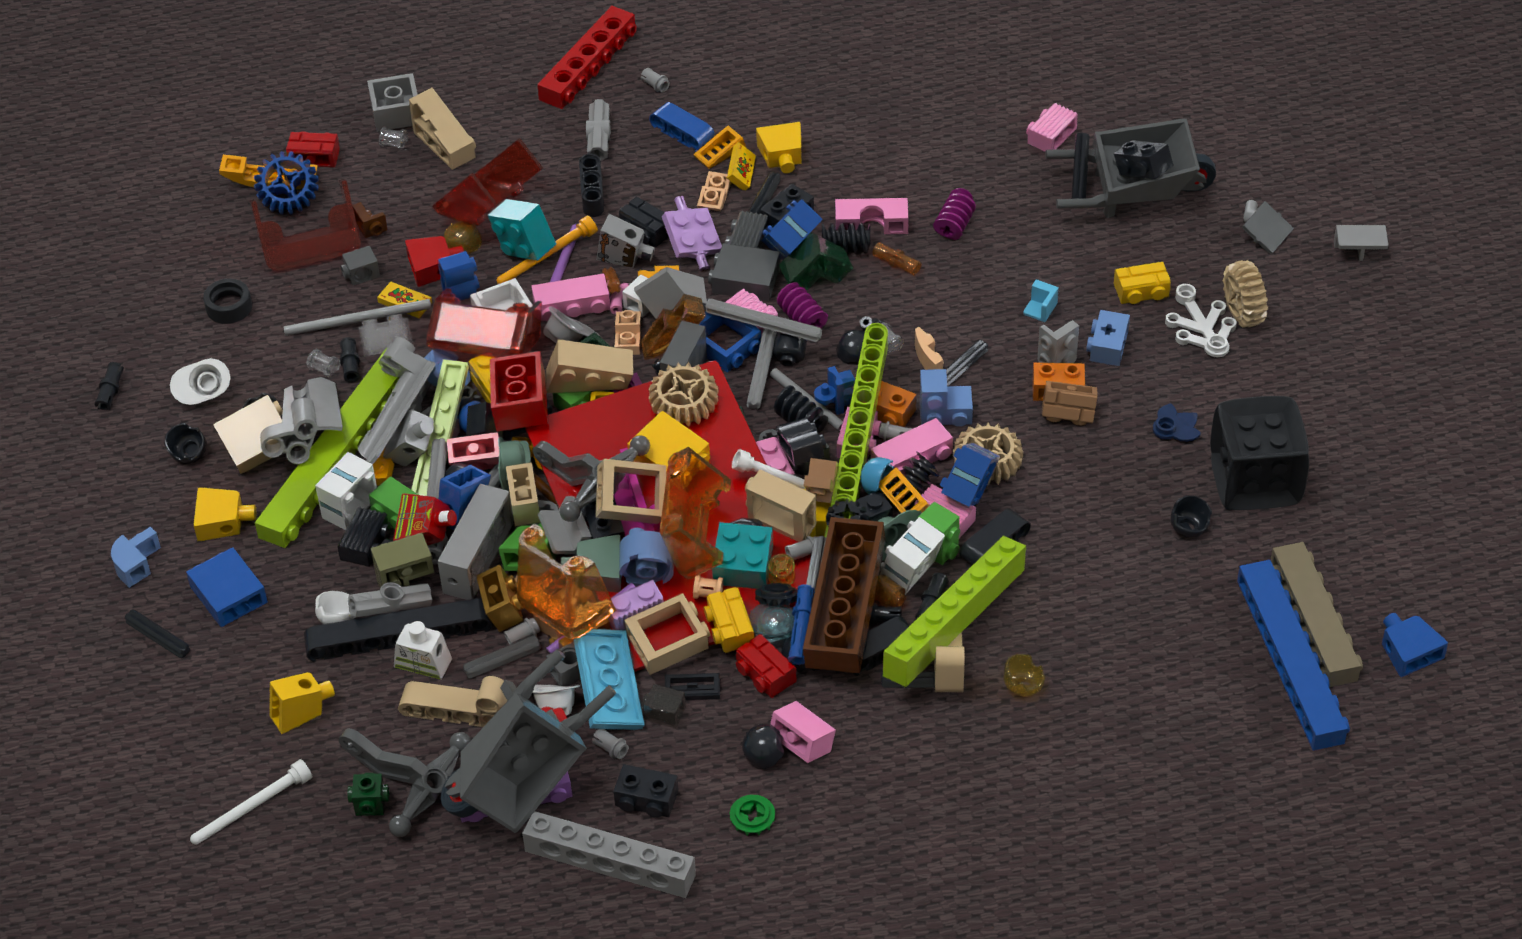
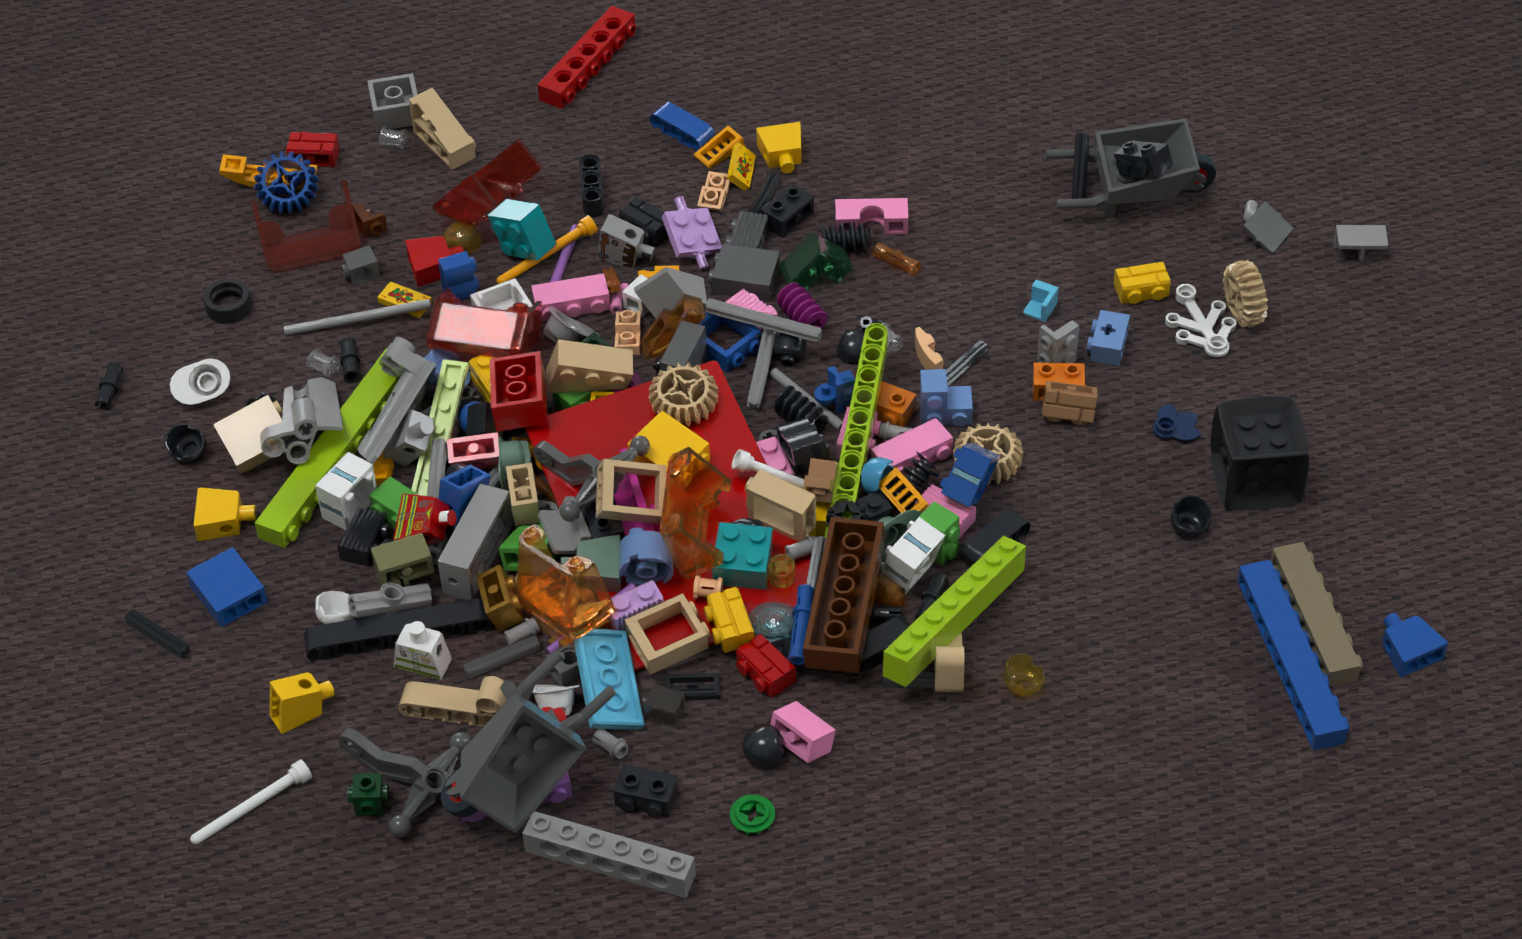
medium blue brick [111,527,161,588] -> none
clear slope [358,314,413,357] -> none
light grey piece [586,99,611,161] -> none
light grey pin [641,68,670,92] -> none
black gear [755,583,797,606] -> none
blue container [761,199,823,260] -> none
magenta piece [933,188,976,240] -> none
bright pink brick [1026,103,1078,151] -> none

